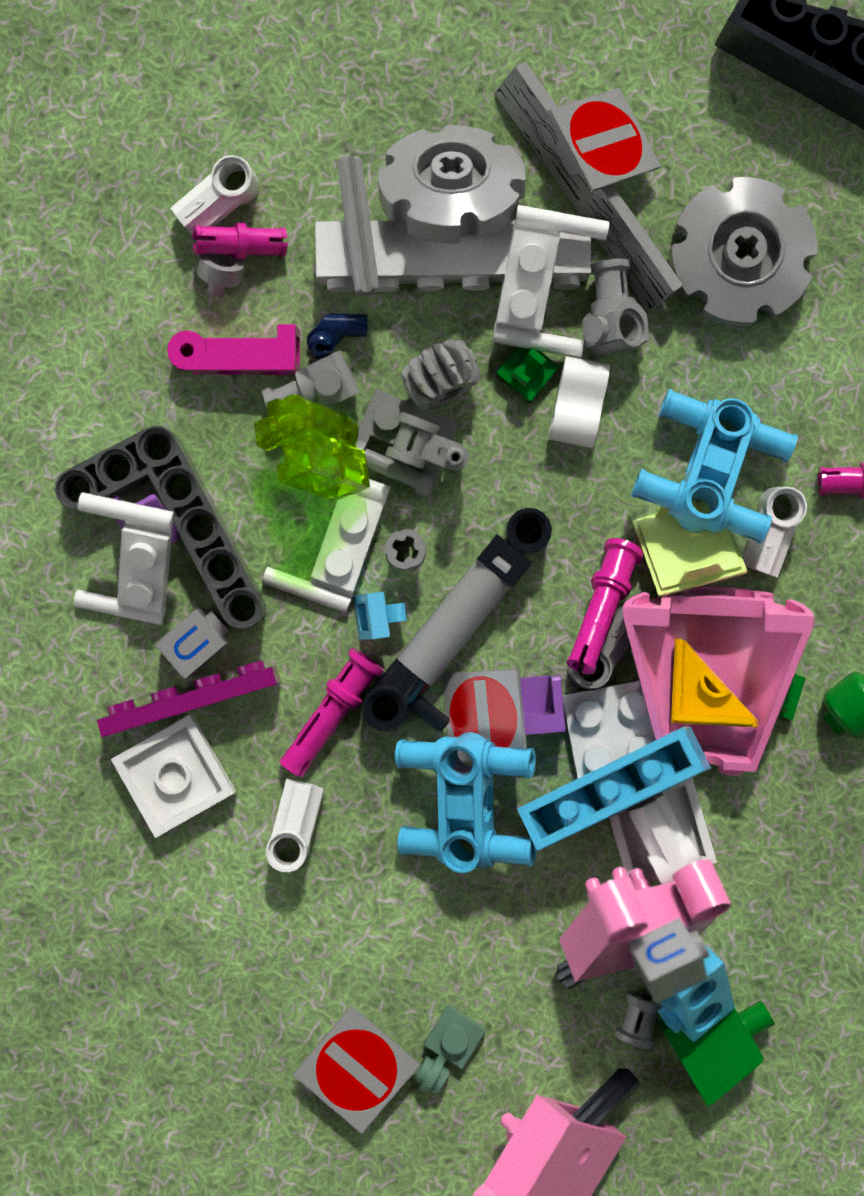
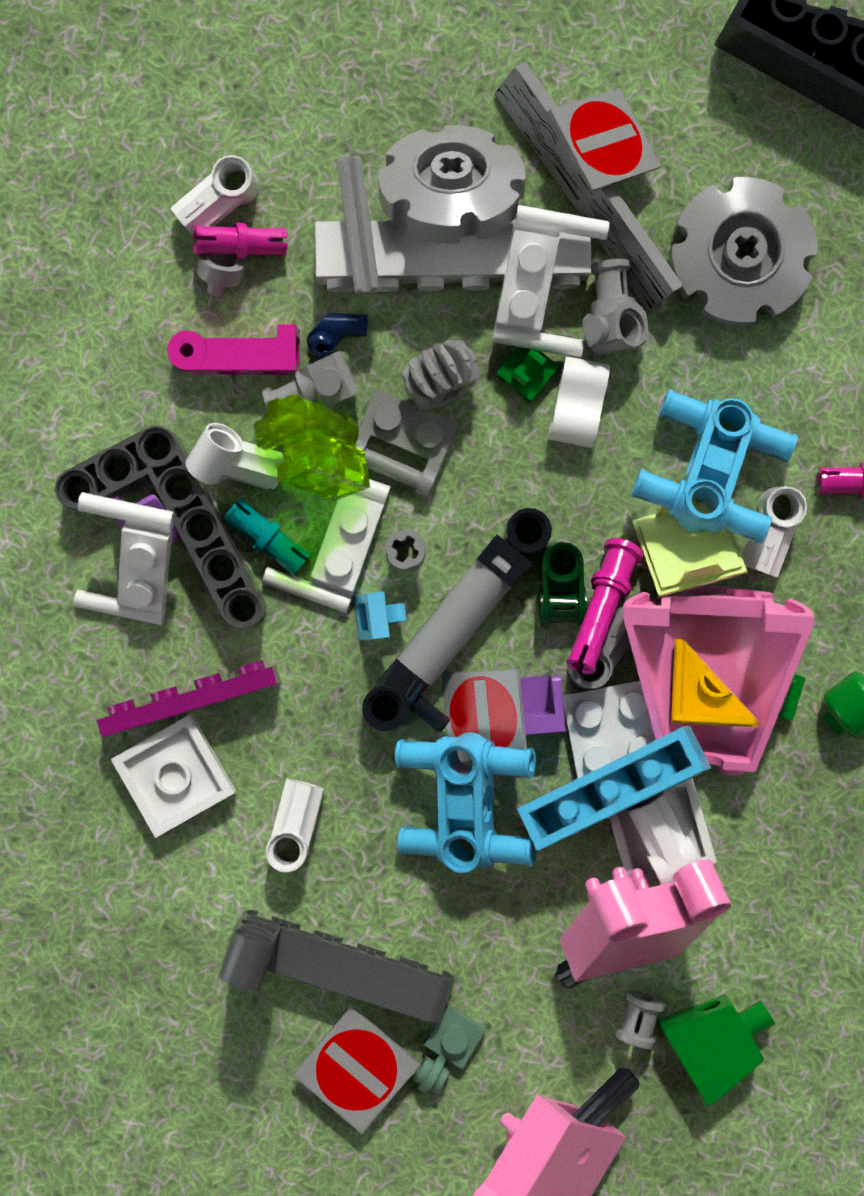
light grey brick [155,609,232,679] -> none
dark pink pin [279,648,385,778] -> none
light grey piece [385,412,469,471] -> none
light grey brick [628,917,709,1004] -> none
medium azure brick [659,945,735,1043] -> none
none -> piece [185,423,285,490]
none -> dark grey beam [218,910,455,1023]
none -> teal pin [222,497,311,576]
none -> dark green piece [539,541,587,628]

